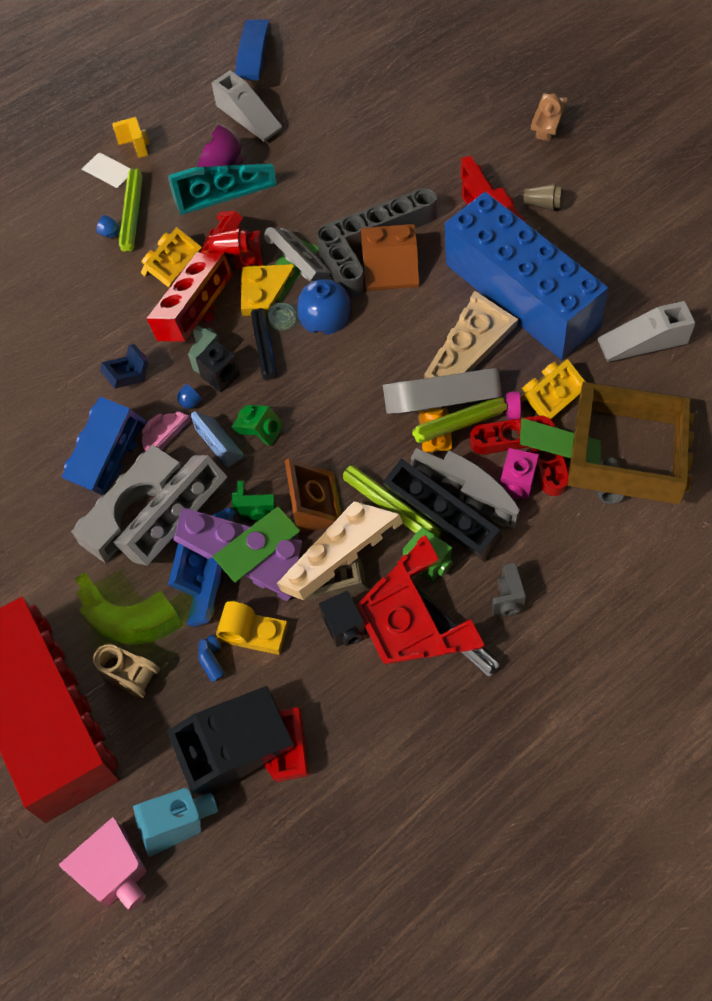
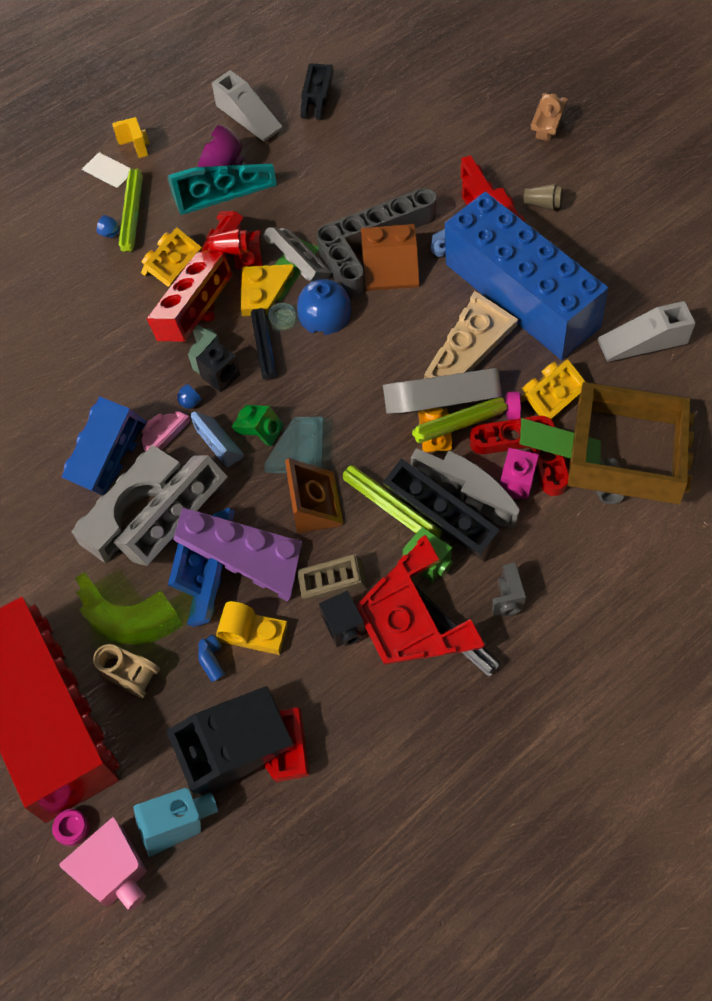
dark blue bracket [100,344,148,389] -> none
bright green sticker [212,506,300,582] -> none
green bracket [232,481,276,522] -> none
blue slope [235,20,270,80] -> none
tan wing [277,501,403,600] -> none
none -> dark pink tile [52,809,90,847]
none -> clear light blue wing [264,417,324,473]
none -> black hinge [300,63,333,120]
none -> medium blue arm [430,229,446,257]

